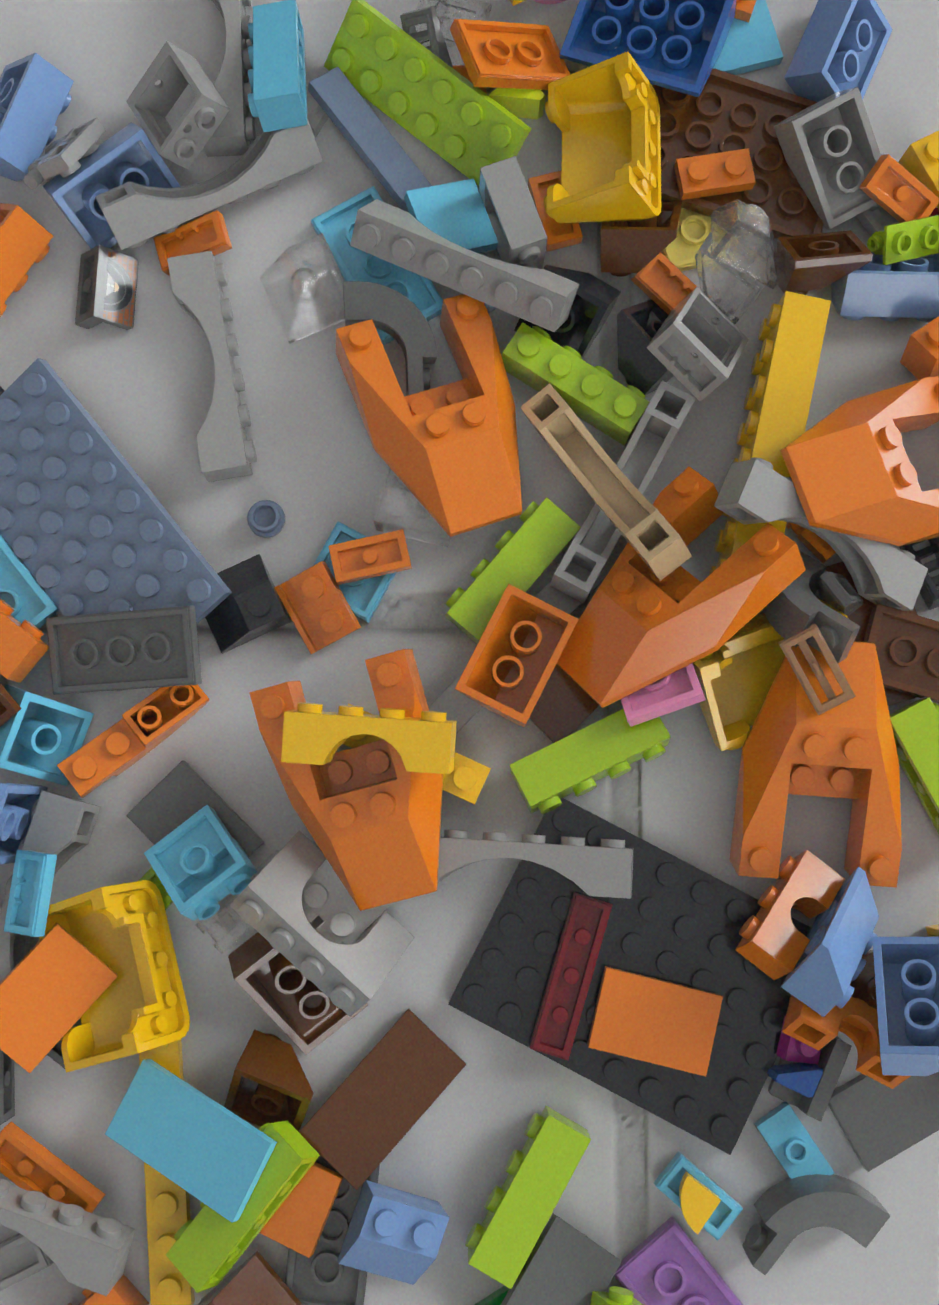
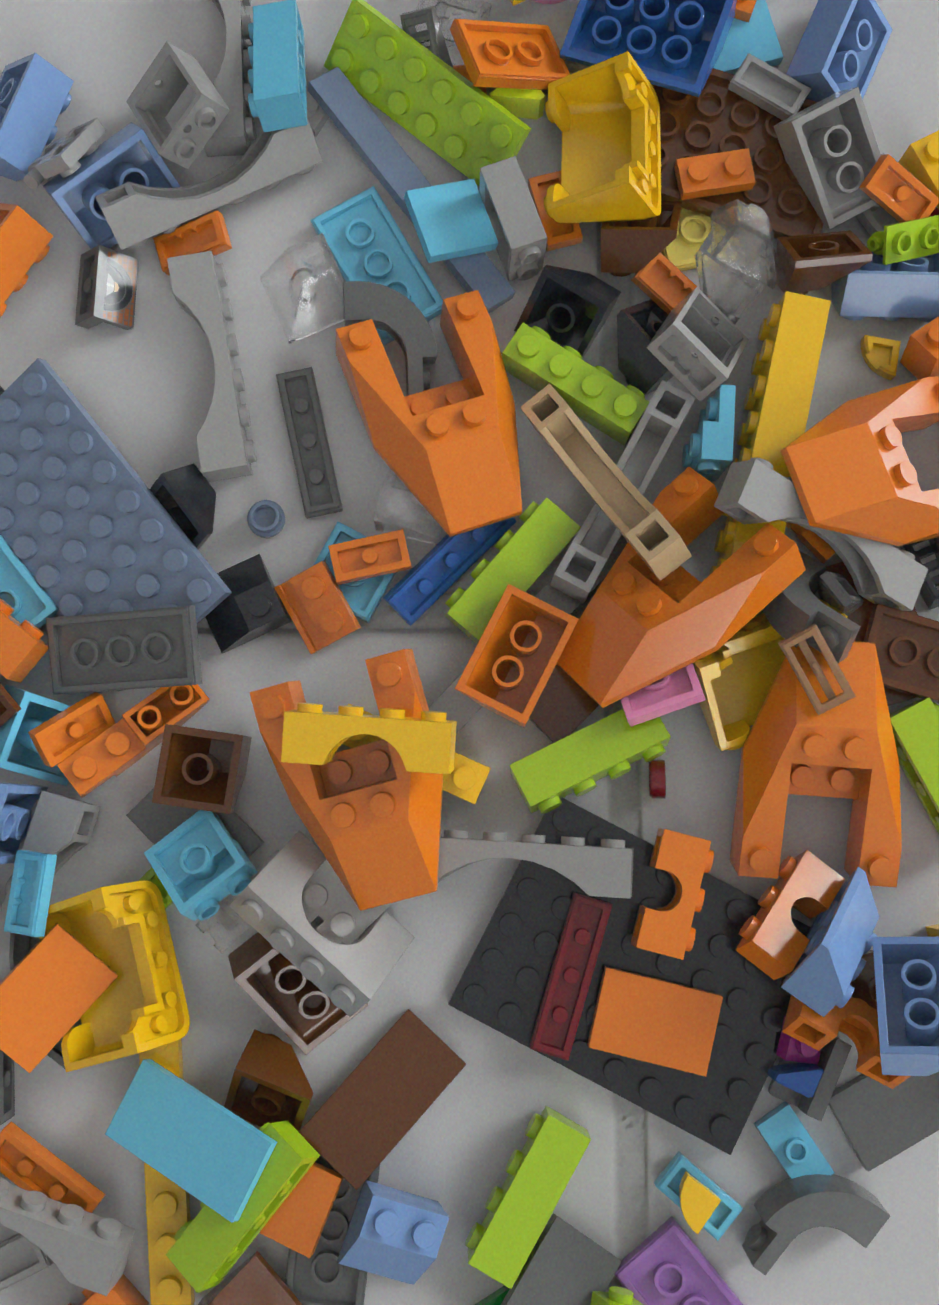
light grey arch [350,199,579,332] -> none
none -> orange plate [28,692,115,768]
none -> black slope [150,463,216,550]
none -> reddish brown slope [152,724,252,814]
none -> dark grey tile [276,367,343,519]
none -> blue tile [383,517,517,626]
none -> orange arch [631,828,714,960]
none -> dark red tile [649,760,666,799]
none -> medium azure plate [682,384,736,483]
none -> light grey tile [728,53,811,120]
none -> yellow tile [860,335,901,380]

